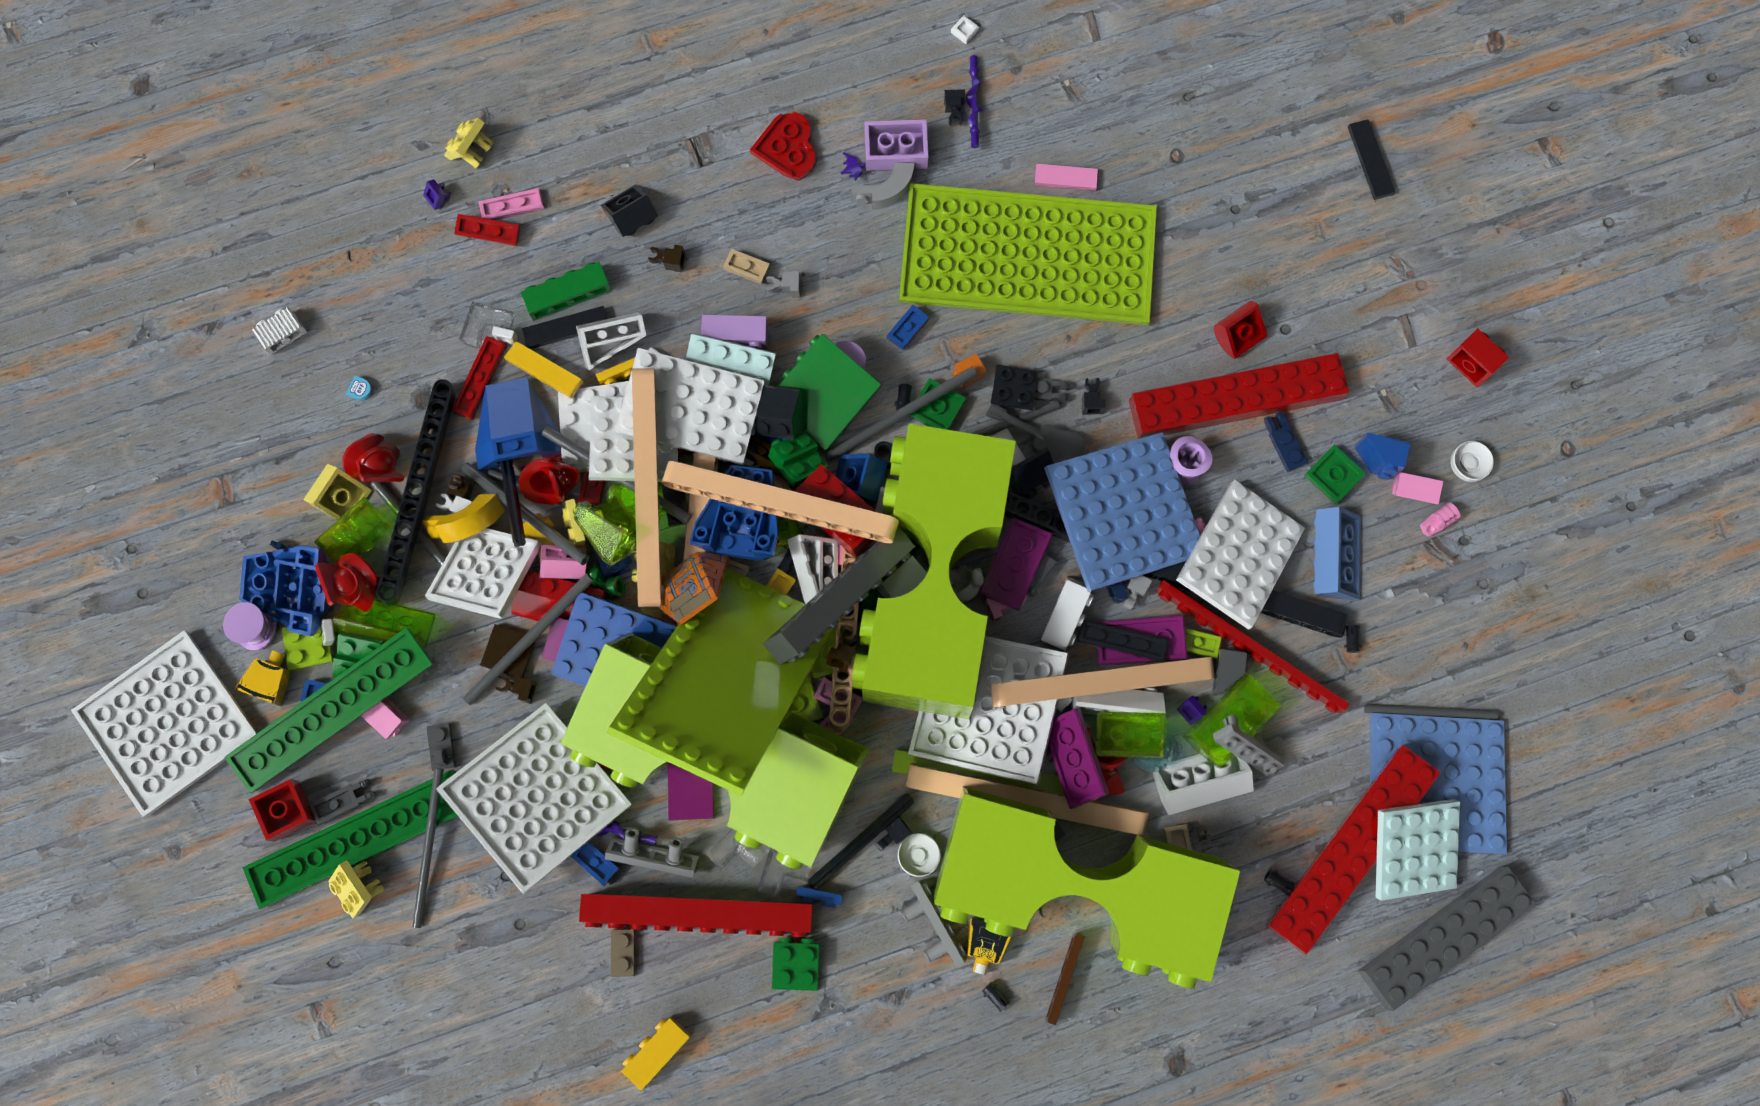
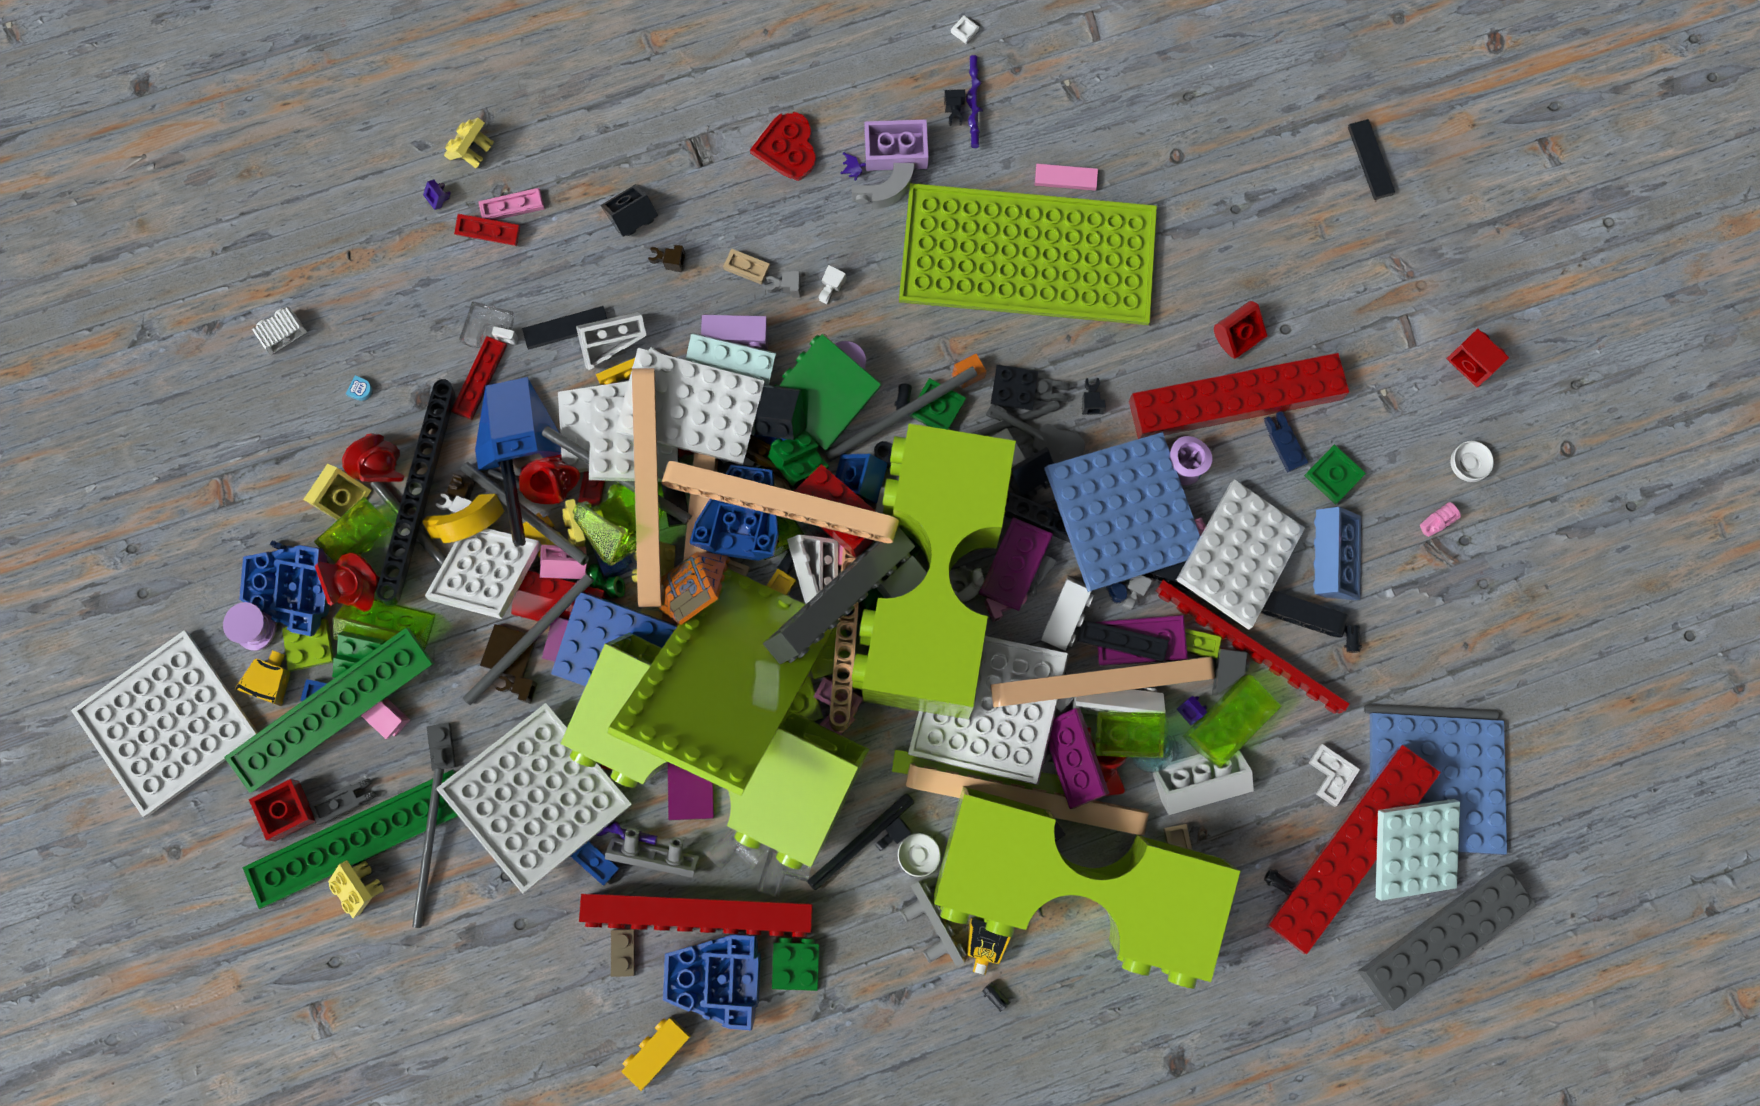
white tile [321,619,335,646] -> none
yellow tile [504,341,583,399] -> none
green brick [521,261,611,321] -> none
blue plate [796,886,843,908] -> none
dark brown piece [826,631,857,673] -> none
blue plate [887,305,929,350] -> none
reddish brown tile [1045,933,1085,1025] -> none
light grey plate [1213,715,1285,776] -> none
blue slope [1355,433,1410,480] -> none
bright pink hinge [1392,472,1443,505] -> none
none -> blue wedge [663,934,761,1031]
none -> white piece [818,265,847,304]
none -> white plate [1309,744,1360,807]

